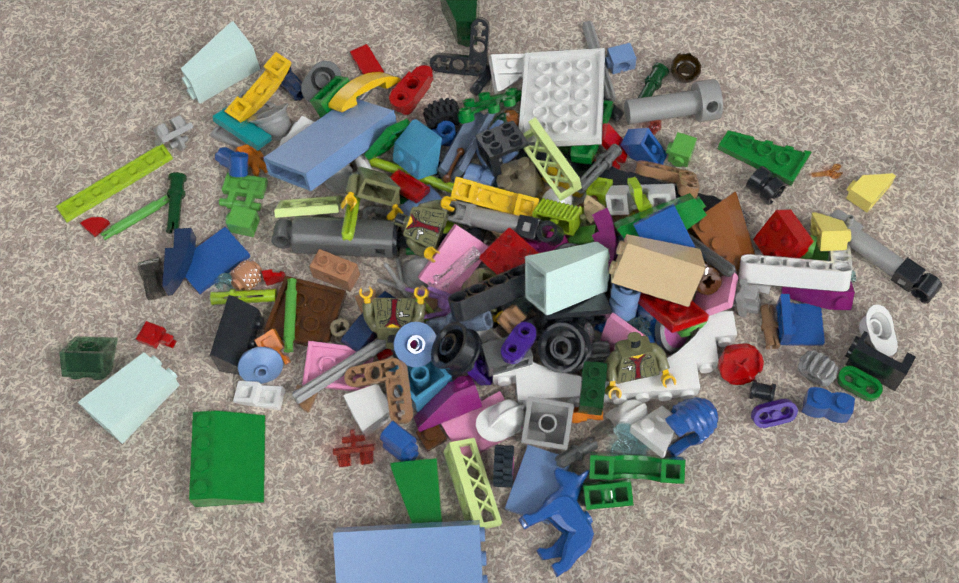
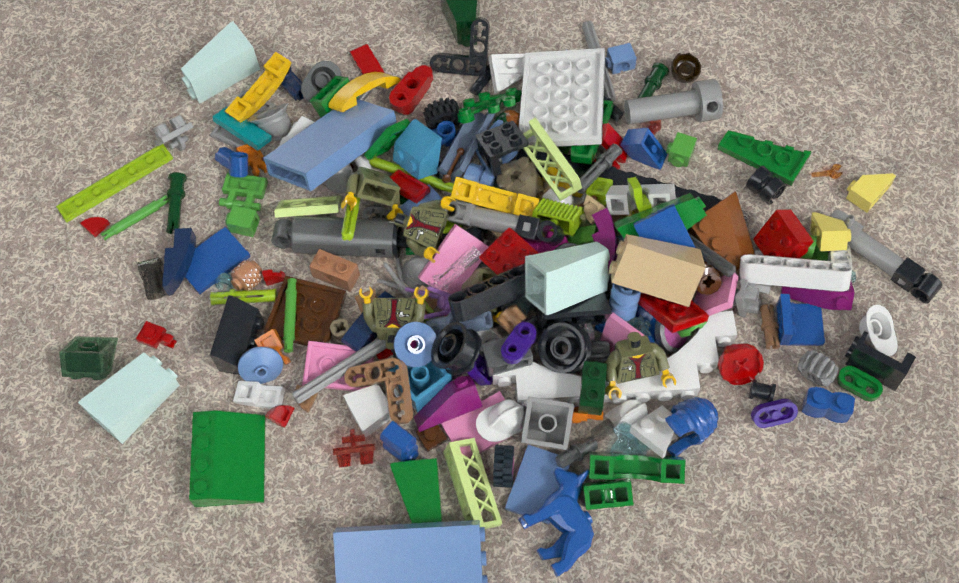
medium nougat beam [635,160,700,198] -> none
none -> red tile [265,405,295,428]

